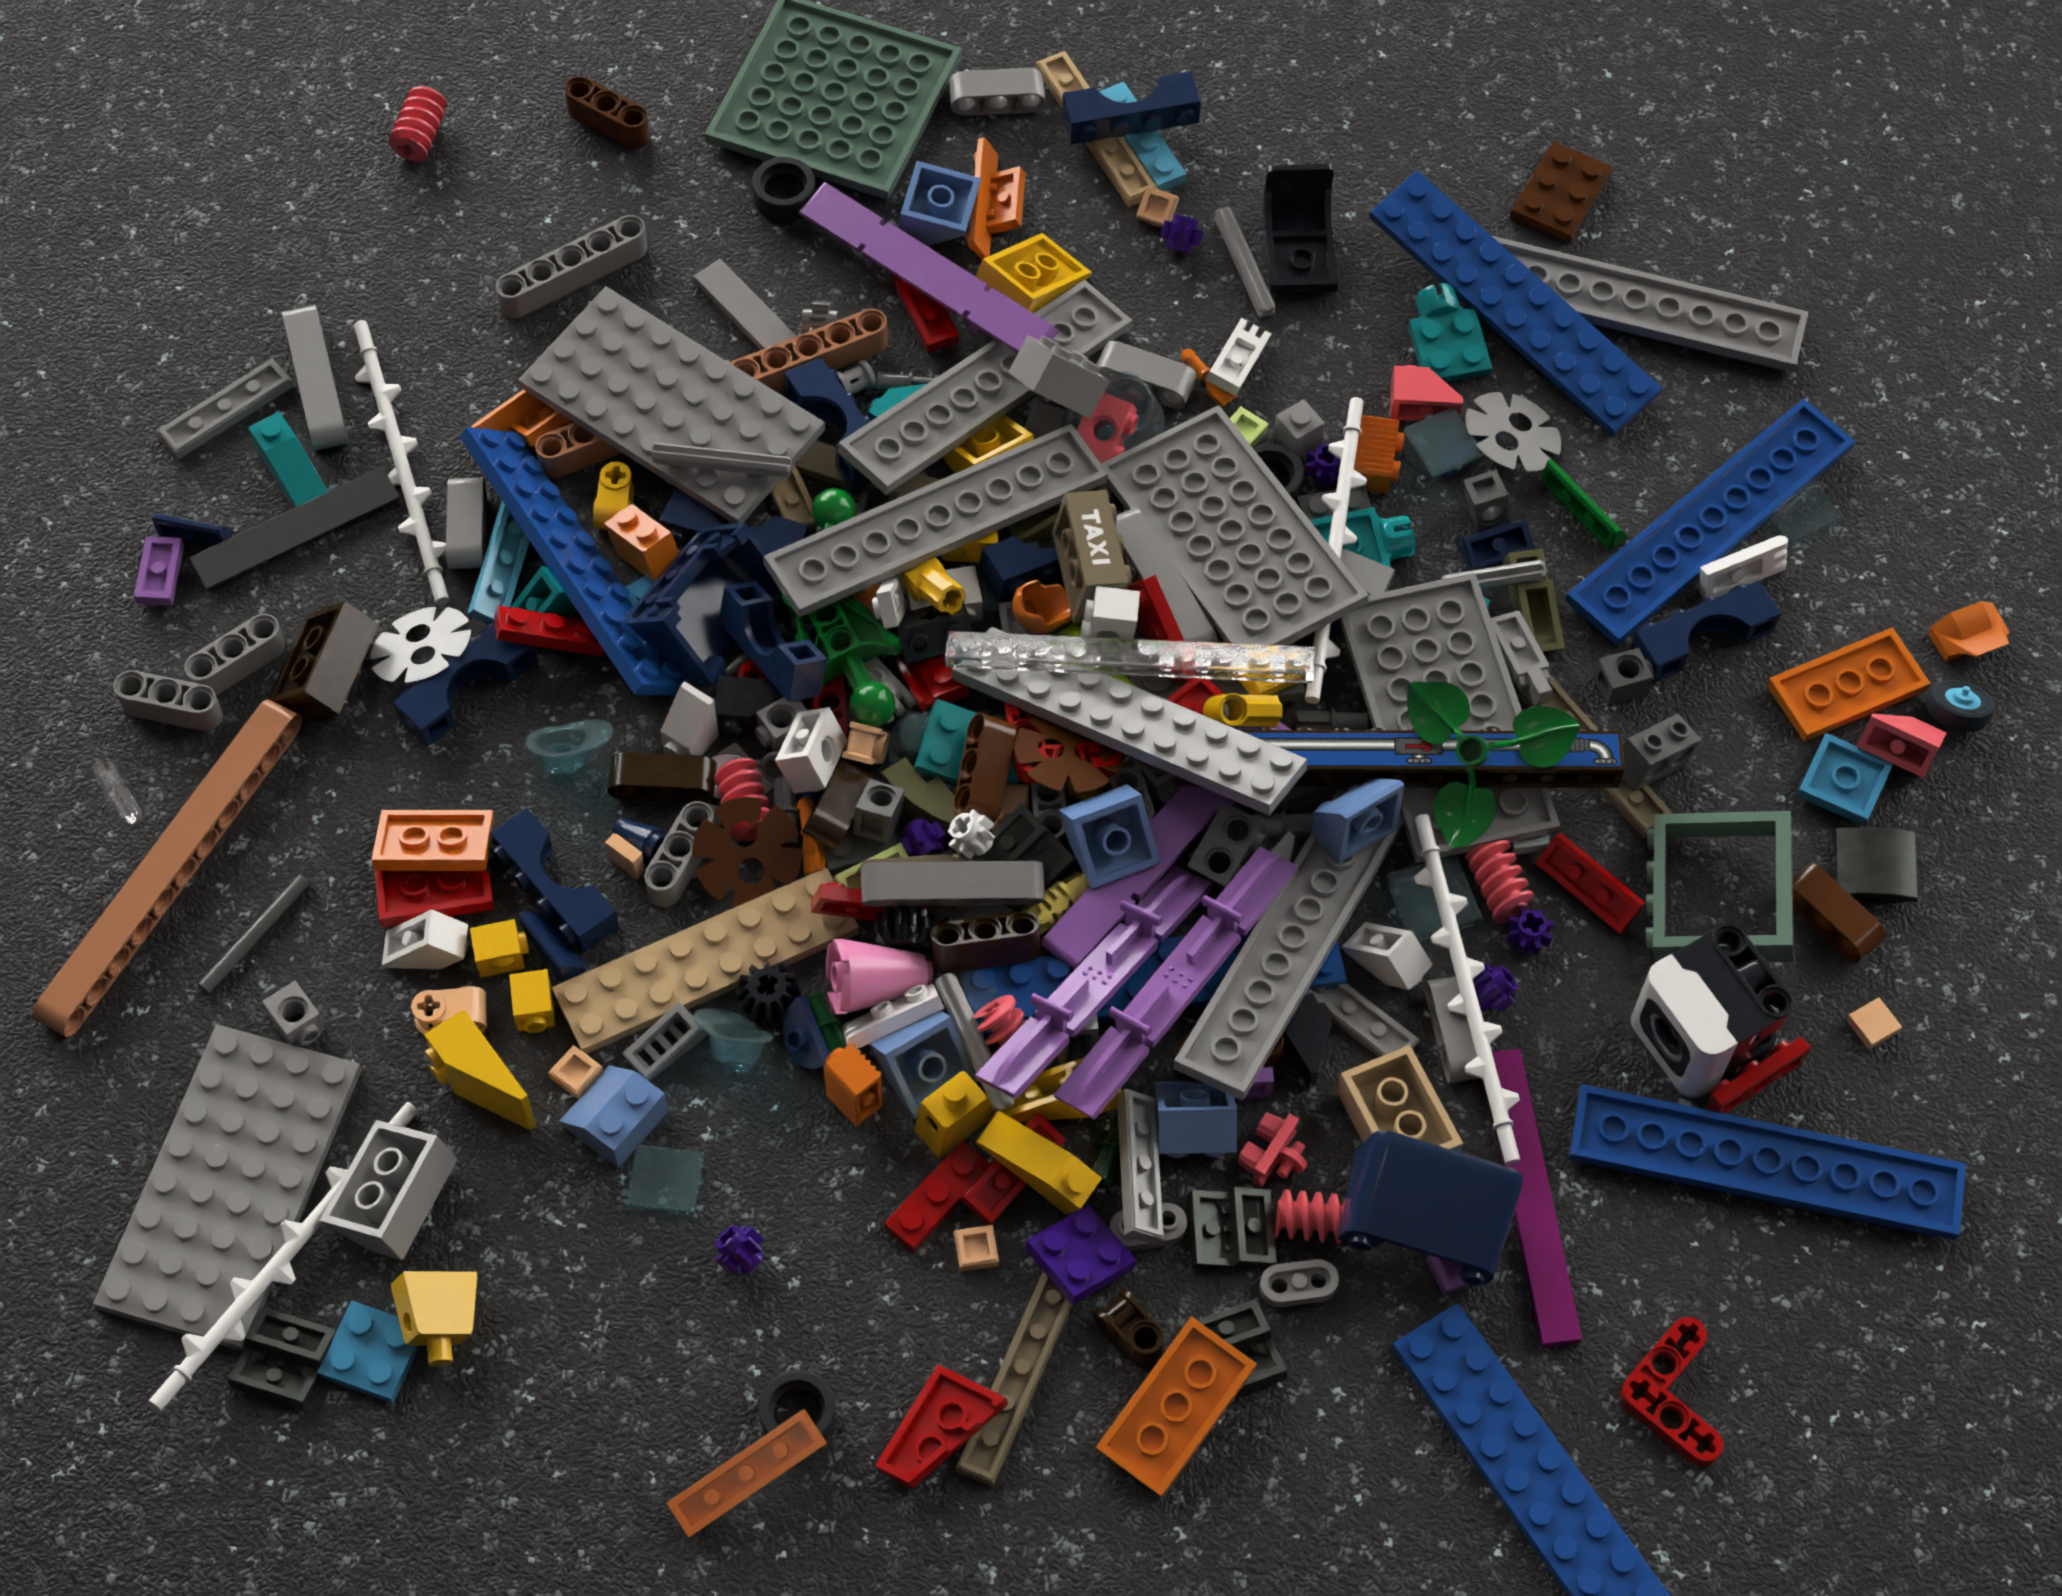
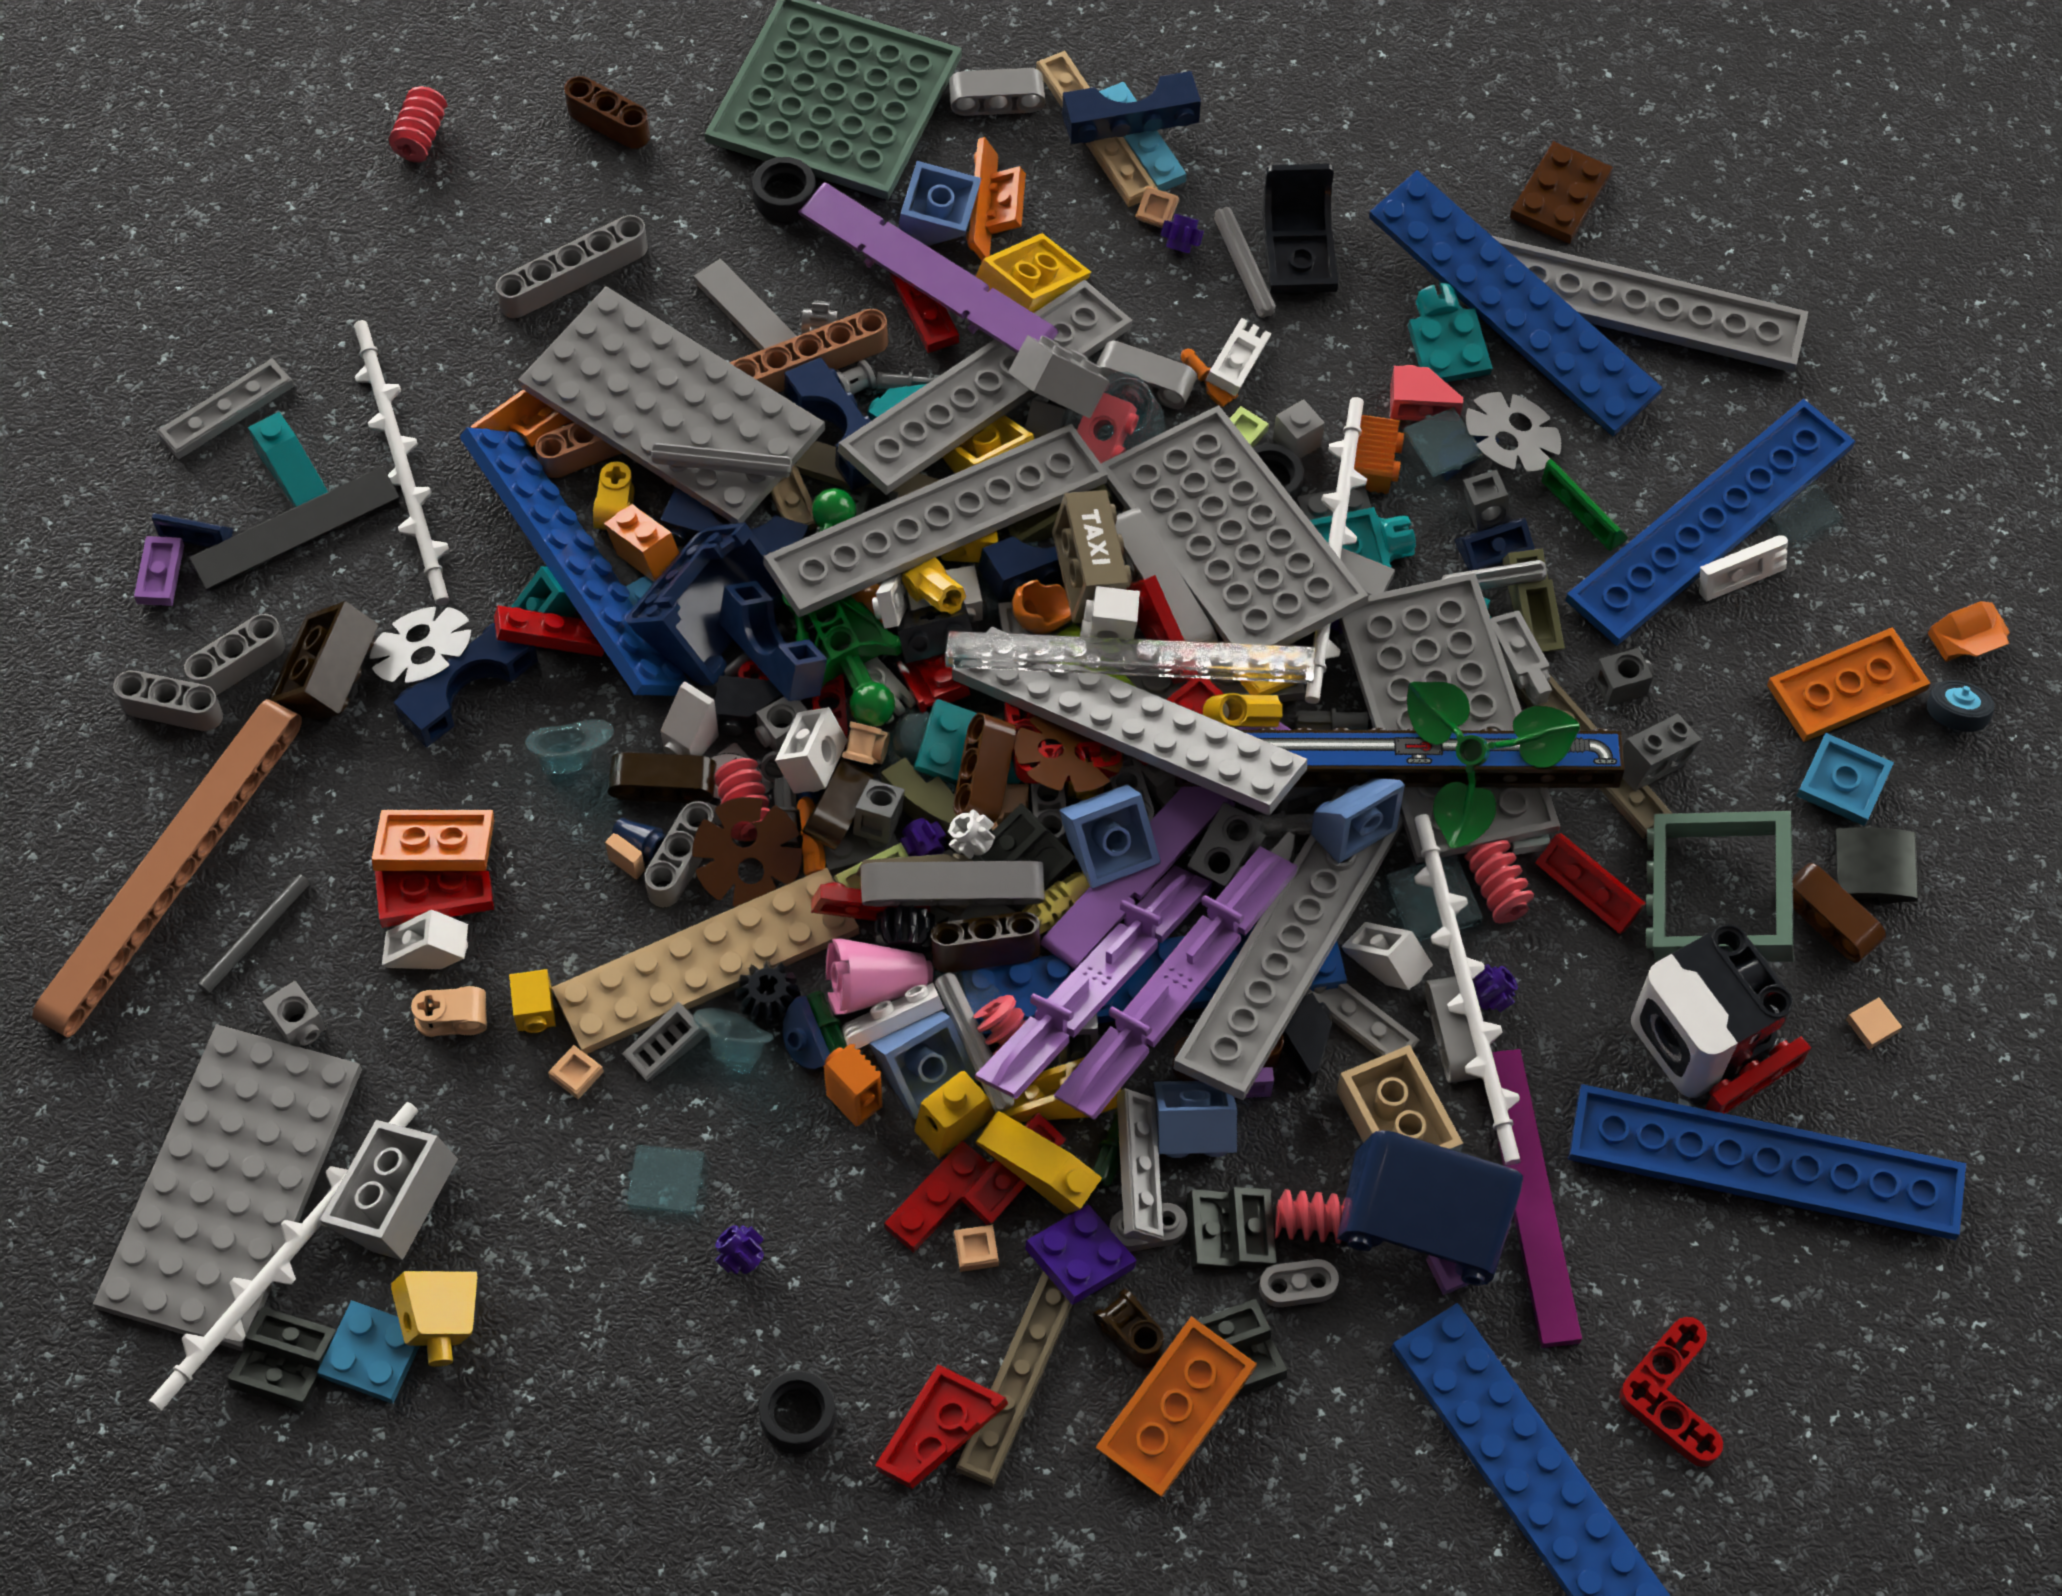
clear axle [90,758,142,824] -> none
light grey beam [282,305,349,451] -> none
yellow slope [424,1009,536,1130] -> none
light grey beam [446,477,487,569] -> none
medium azure plate [467,501,530,625] -> none
yellow brick [470,919,530,978] -> none
dark blue arch [491,808,619,953] -> none
dark blue slope [519,911,586,983] -> none
medium blue slope [559,1065,669,1168] -> none
orange plate [667,1409,827,1538] -> none
coral hips [1237,1112,1307,1189] -> none
dark purple gear [1305,443,1341,487] -> none
dark purple gear [1507,907,1554,956] -> none
dark blue arch [1630,580,1781,684] -> none
coral slope [1856,714,1946,778] -> none

